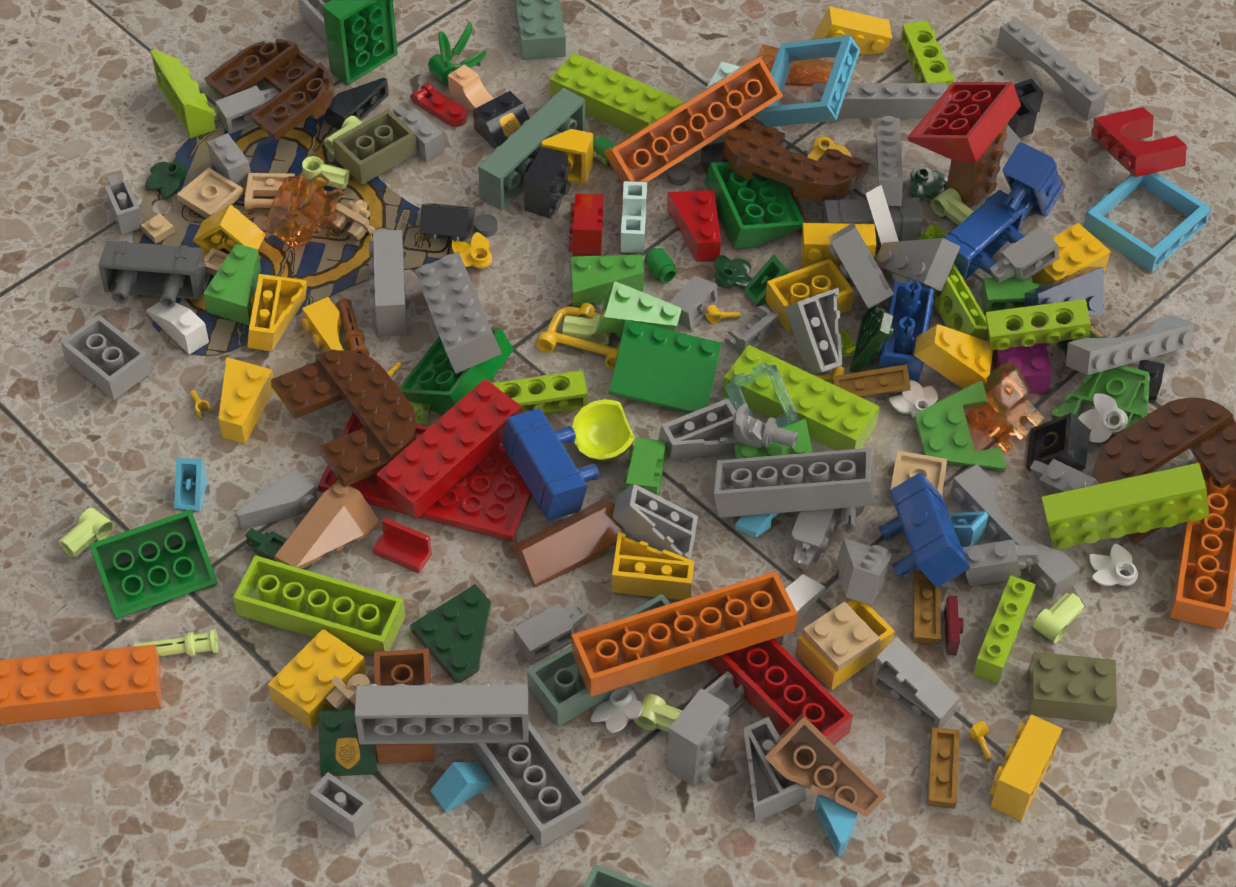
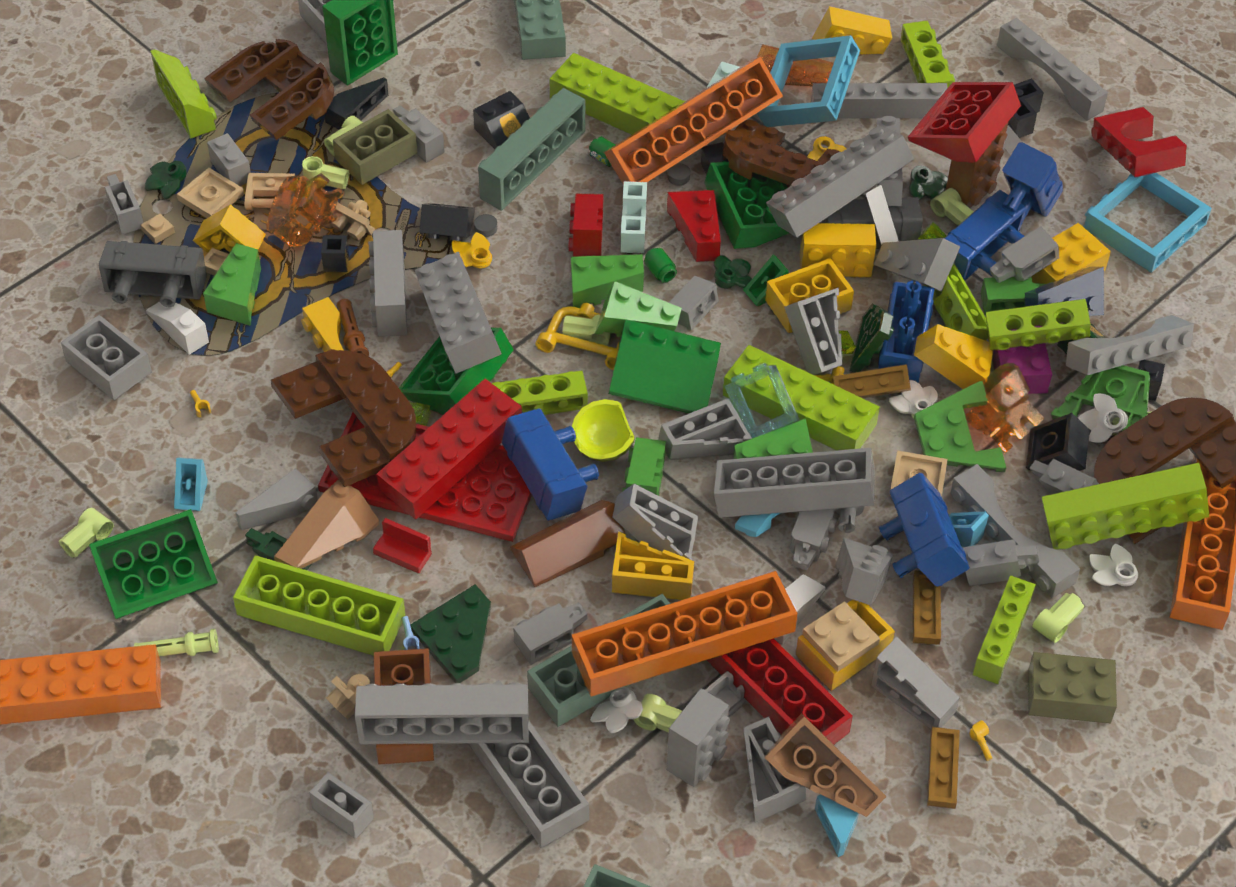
light grey hinge [215,86,278,134] -> none
yellow wedge [218,357,274,444] -> none
yellow wedge [247,274,307,352] -> none
yellow brick [268,629,367,730] -> none
dark green slope [319,710,377,777] -> none
red plate [410,82,467,127] -> none
green plant [428,22,486,86] -> none
medium azure slope [430,762,493,813] -> none
light nougat arch [448,64,494,112] -> none
black brick [524,147,571,218] -> none
yellow slope [541,129,593,185] -> none
yellow hand [705,305,740,324] -> none
light grey hinge [725,306,779,354] -> none
light grey piece [733,403,798,448] -> none
light grey wedge [828,223,894,309] -> none
dark red plate [944,596,963,656] -> none
yellow brick [989,714,1063,821] -> none
none -> black brick [321,235,349,272]
none -> light blue hand [402,616,420,650]
none -> light grey brick [766,126,914,237]

